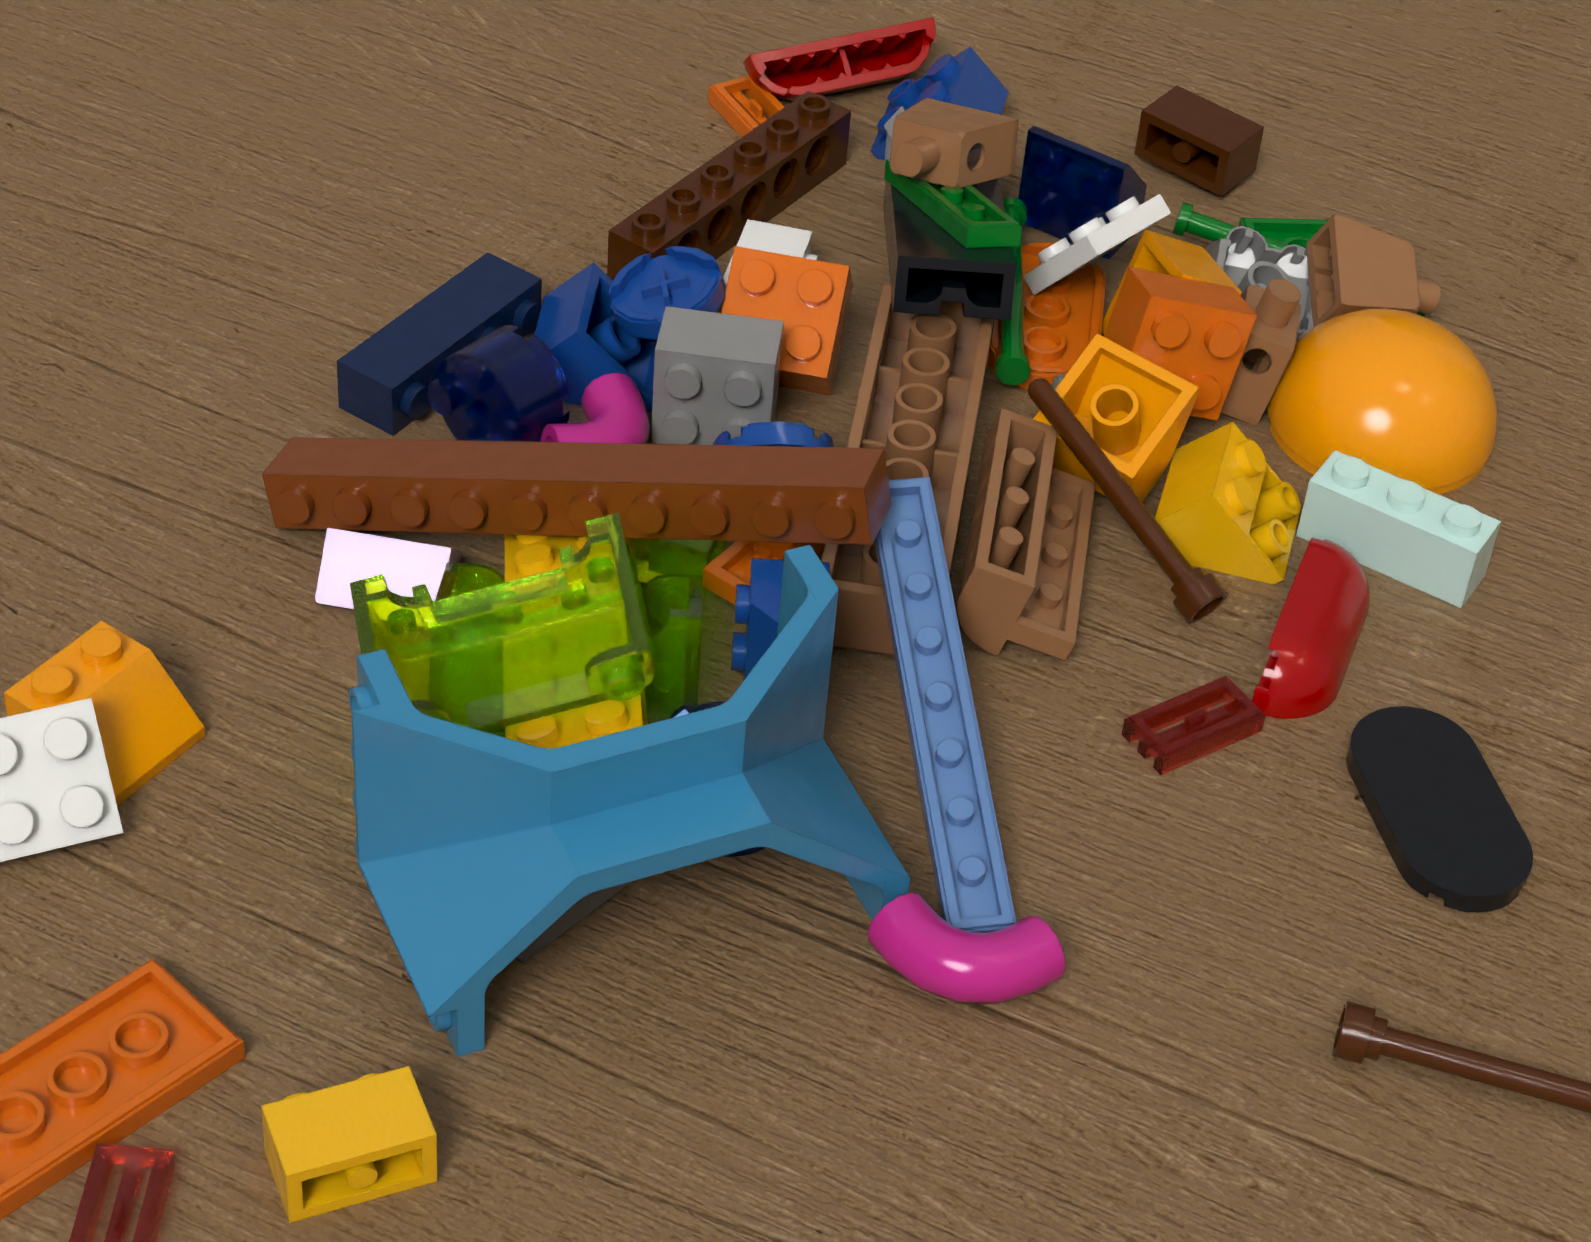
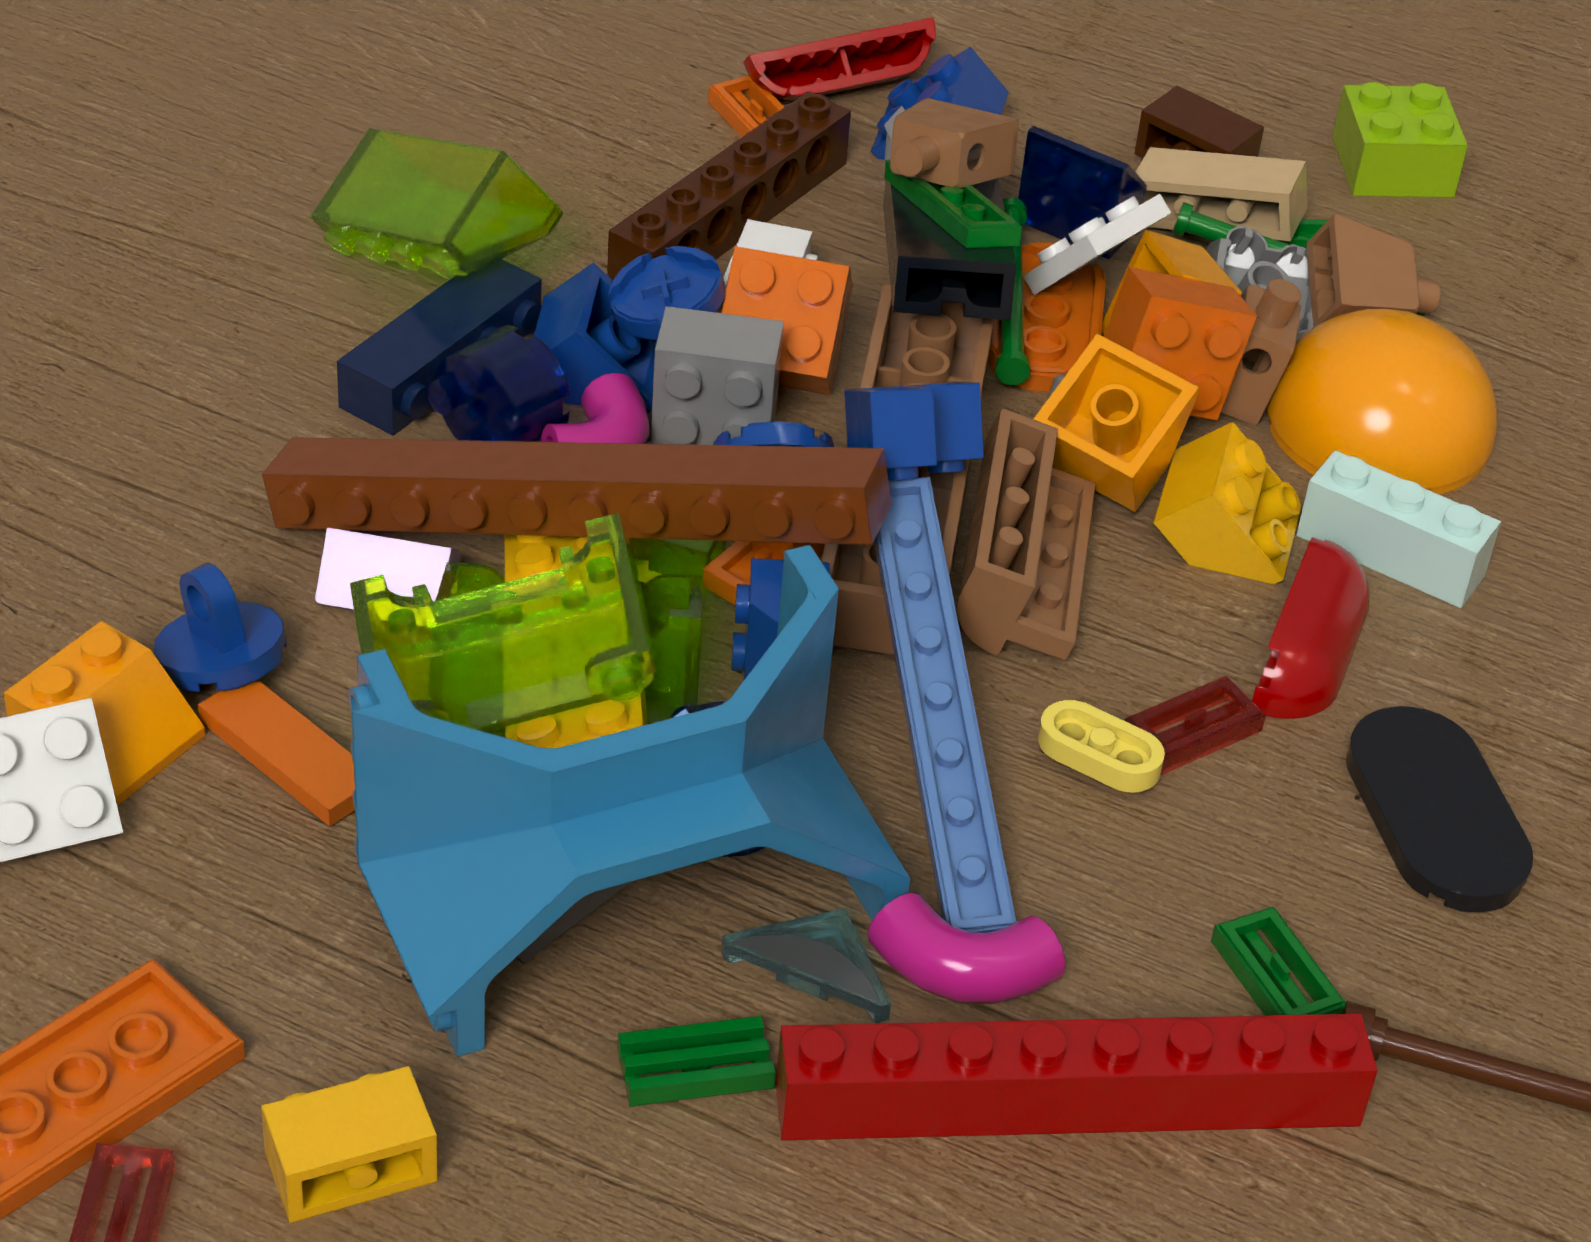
reddish brown piece [1028,378,1228,624] -> none
none -> blue tile [154,562,287,692]
none -> orange tile [197,680,355,827]
none -> clear neon green windscreen [310,128,563,279]
none -> green tile [617,1016,776,1107]
none -> clear light blue tile [721,908,891,1023]
none -> red brick [775,1014,1378,1141]
none -> blue brick [844,382,984,480]
none -> light yellow plate [1038,700,1165,793]
none -> tan brick [1131,147,1308,241]
none -> green tile [1211,906,1346,1016]
none -> lime brick [1332,82,1468,198]

